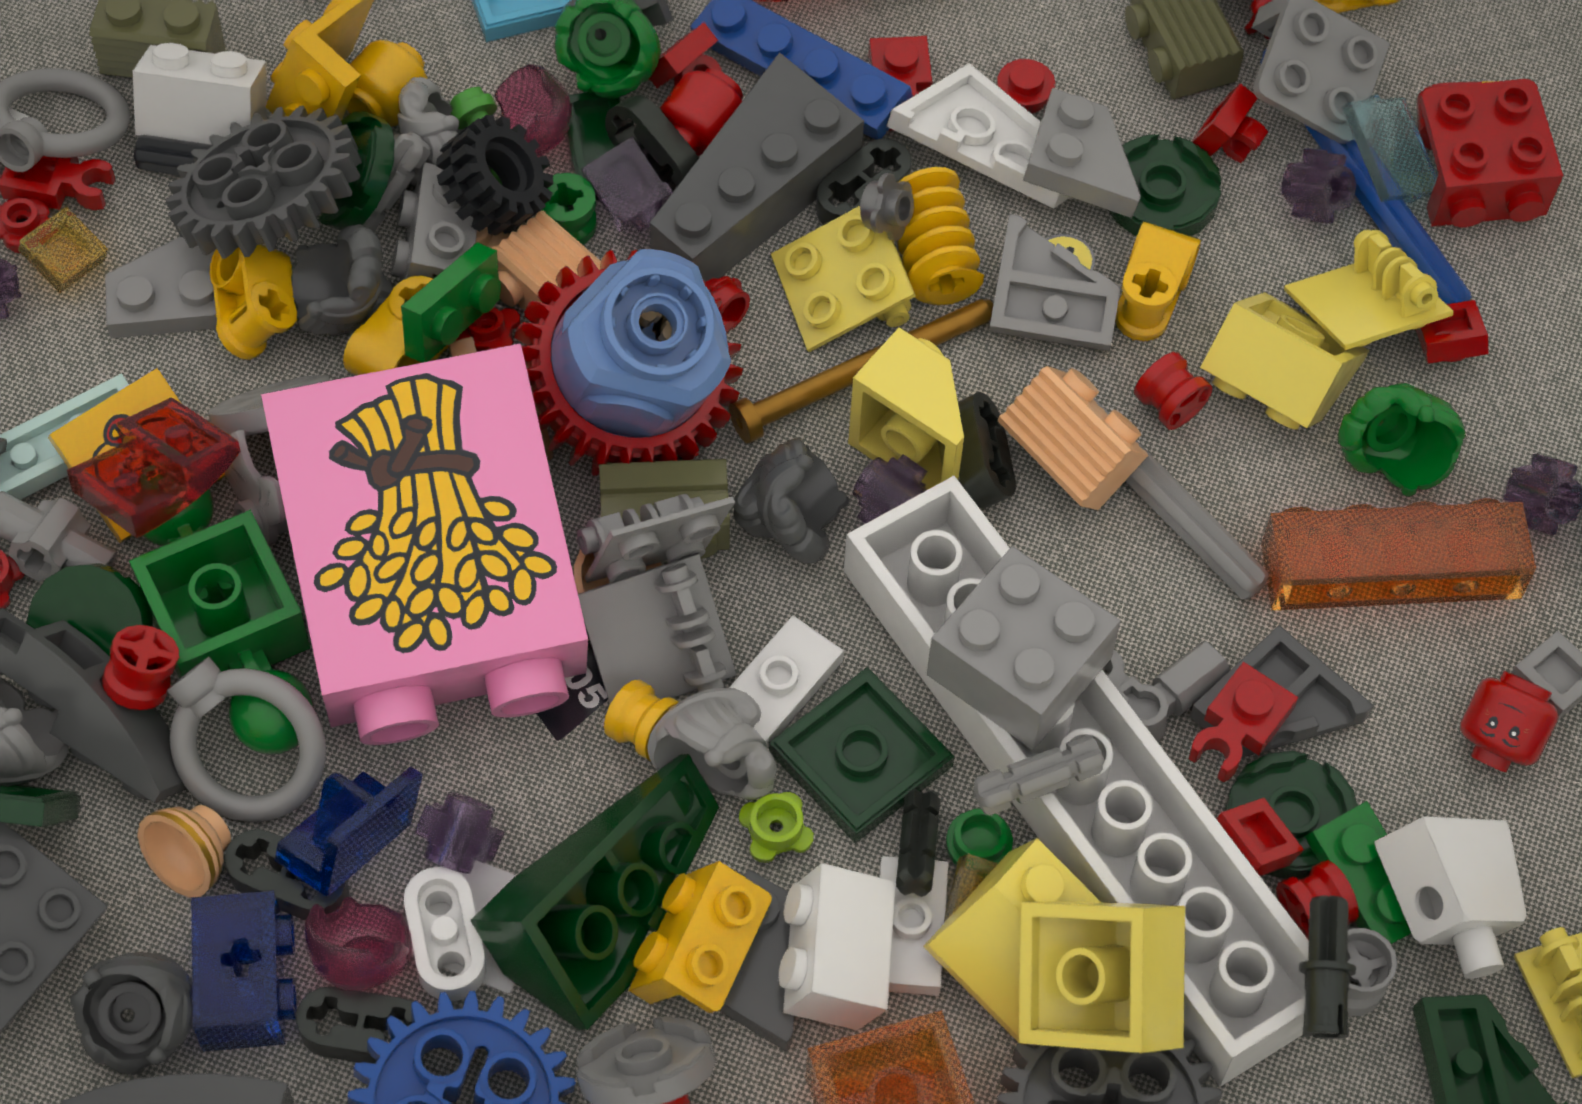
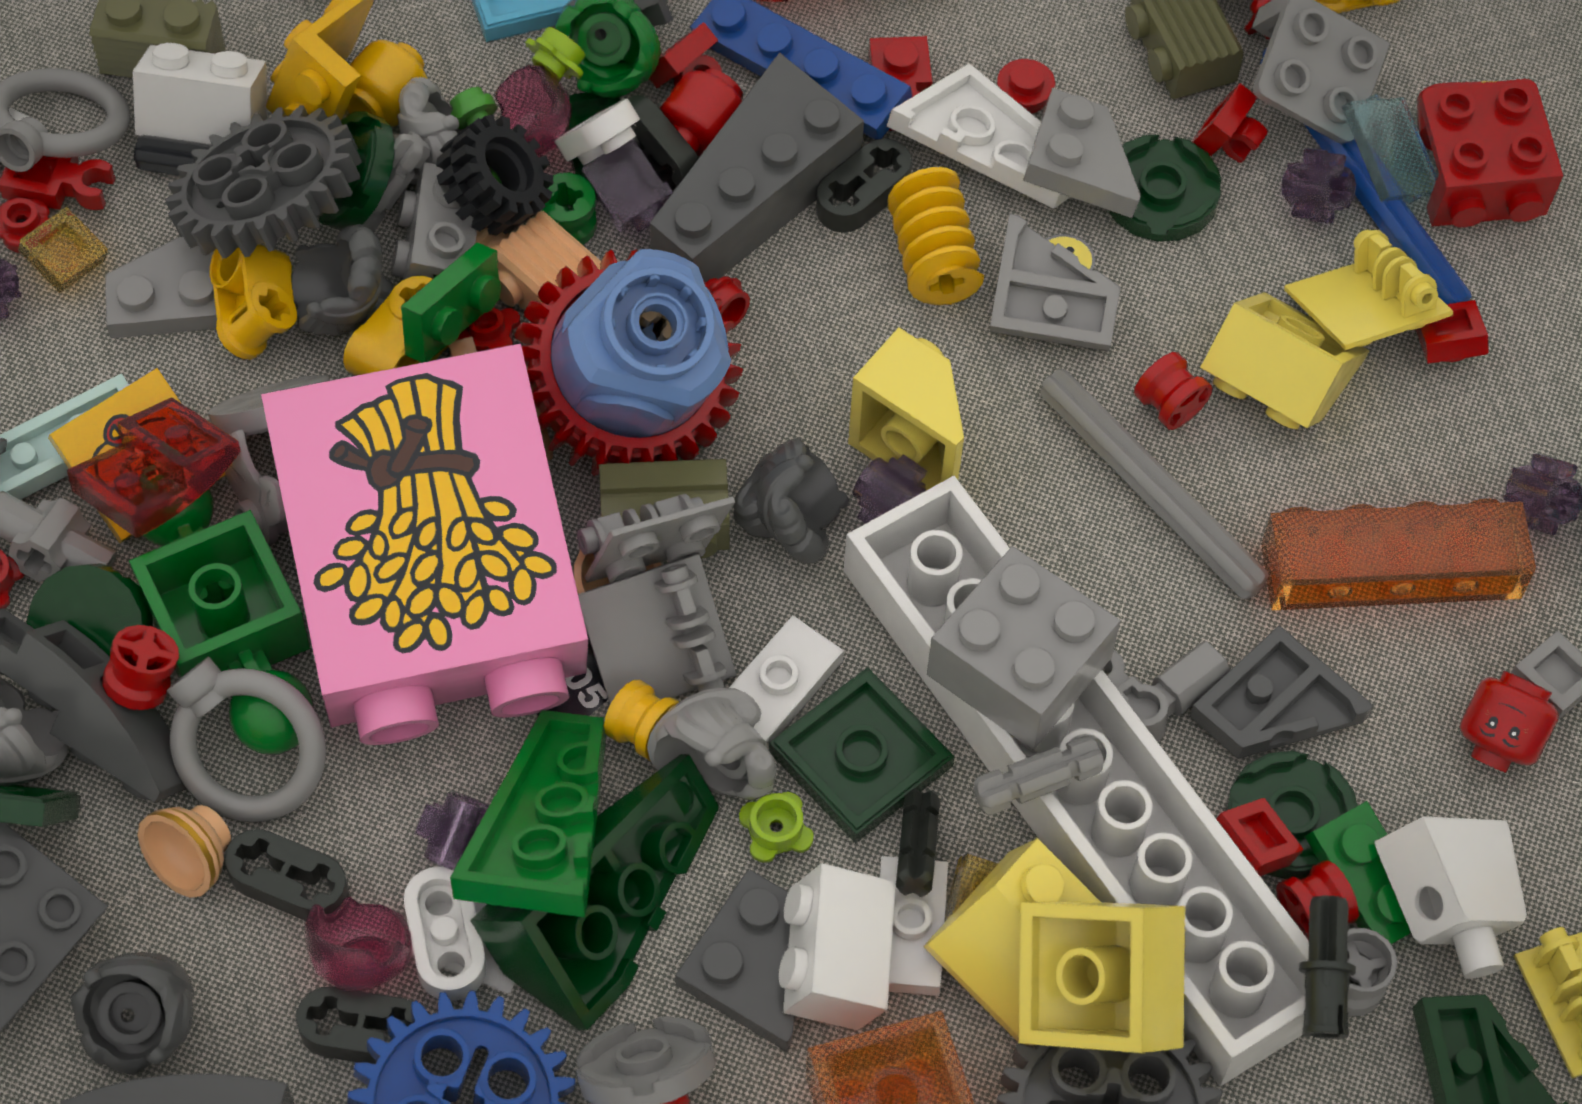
clear blue brick [191,891,297,1052] -> none
clear blue panel [274,766,423,897] -> none
yellow bracket [628,861,772,1013] -> none
pearl gold bar [729,299,994,443] -> none
light yellow hinge [771,206,916,352] -> none
flat silver plate [860,173,914,241] -> none
green plate [946,808,1013,874] -> none
pearl dark grey beam [958,392,1016,509] -> none
light nougat brick [997,366,1148,510] -> none
yellow piece [1115,221,1201,341] -> none
red plate [1188,661,1299,782] -> none
green hair [1338,383,1466,497] -> none
none -> green wing [450,710,606,917]
none -> lime plate [525,27,586,81]
none -> white plate [554,98,640,166]

